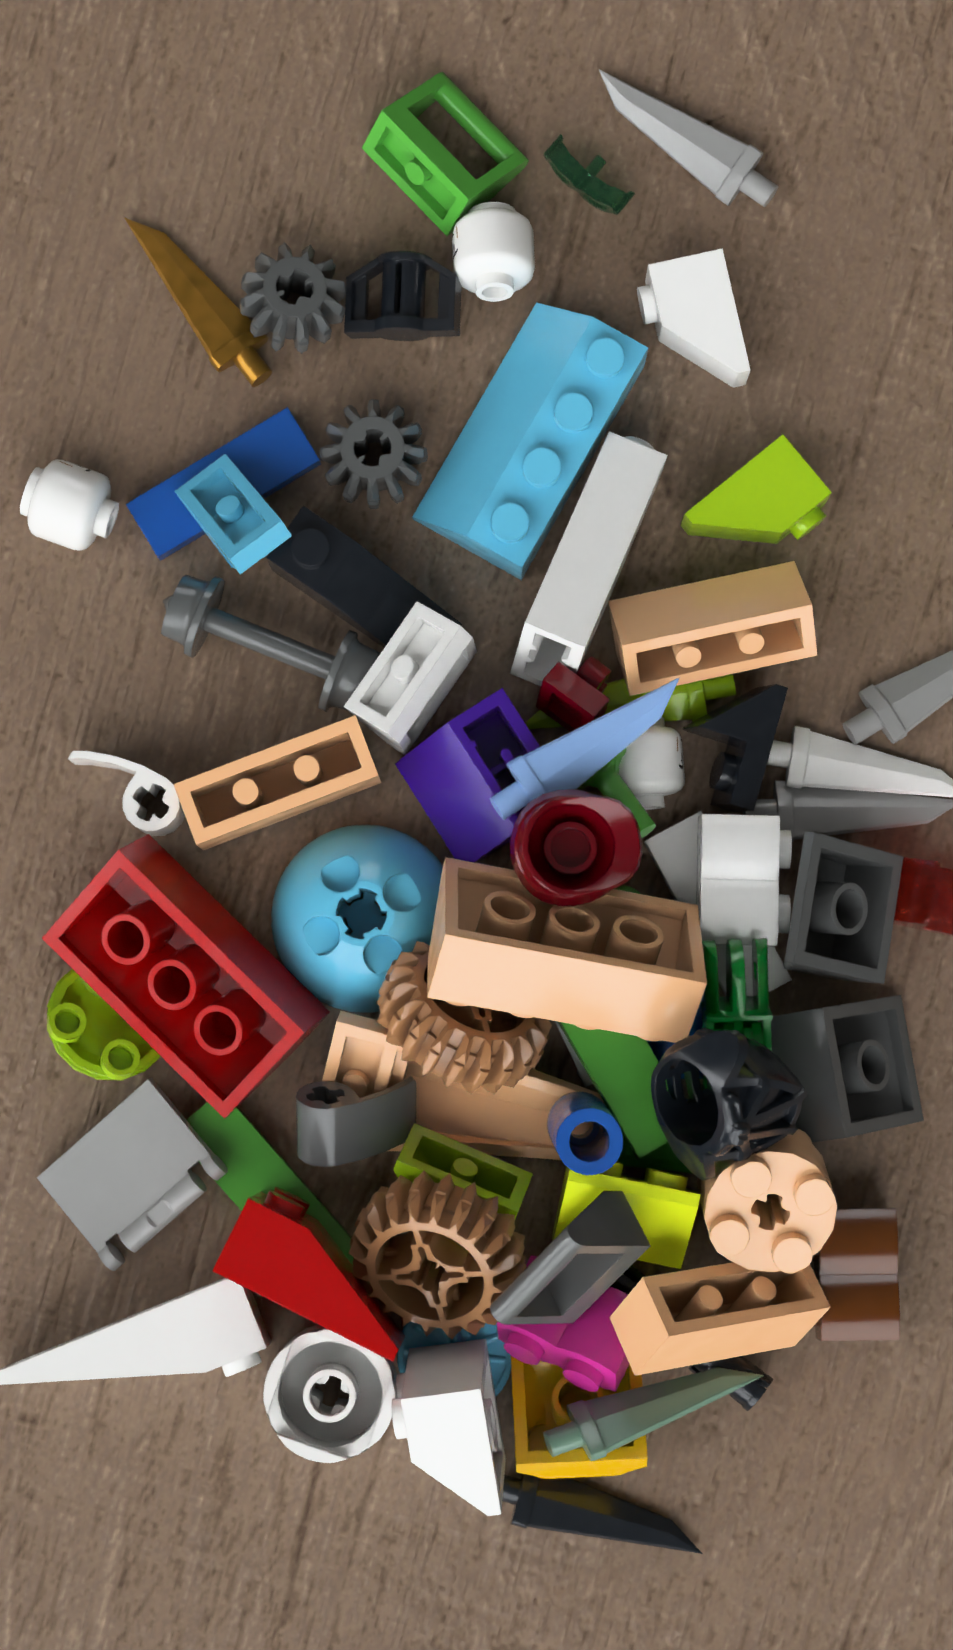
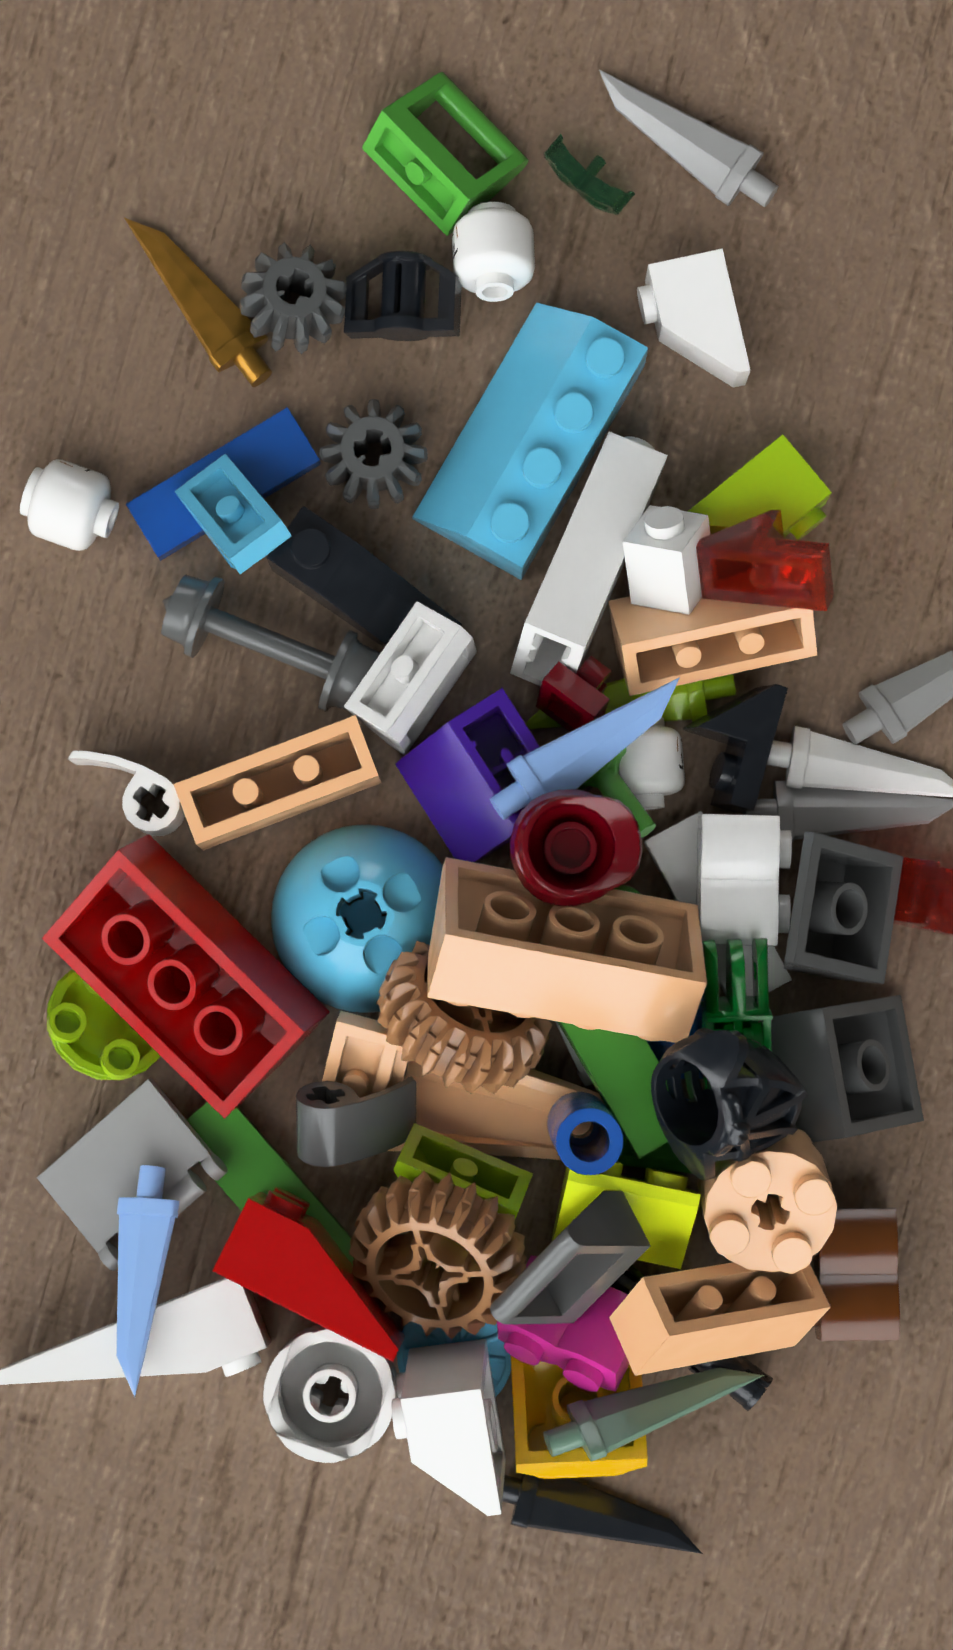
none -> light blue bar [116,1165,180,1397]
none -> white brick [622,505,716,615]
none -> clear red slope [696,510,834,611]

